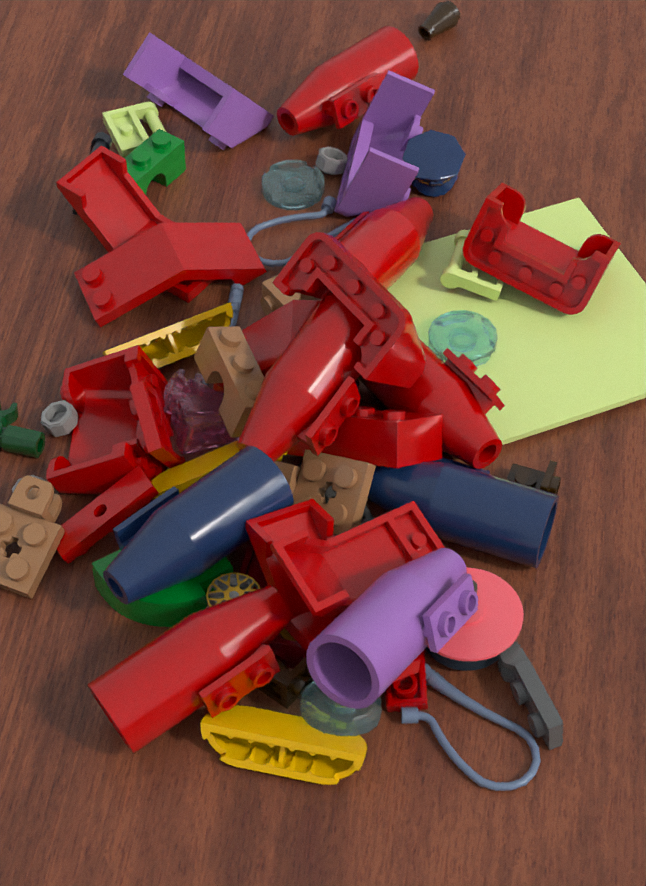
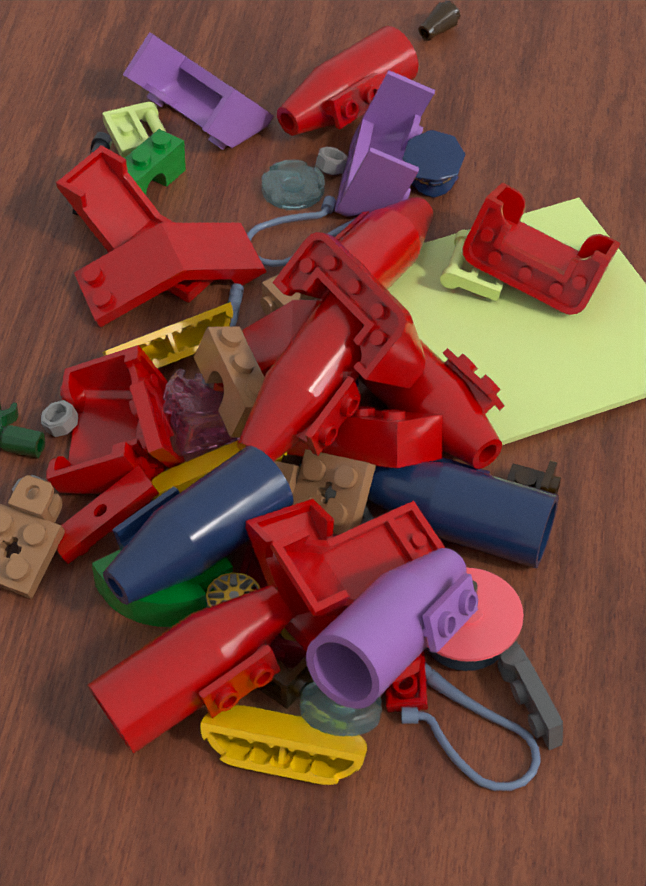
clear light blue tile [428,310,498,366] -> none

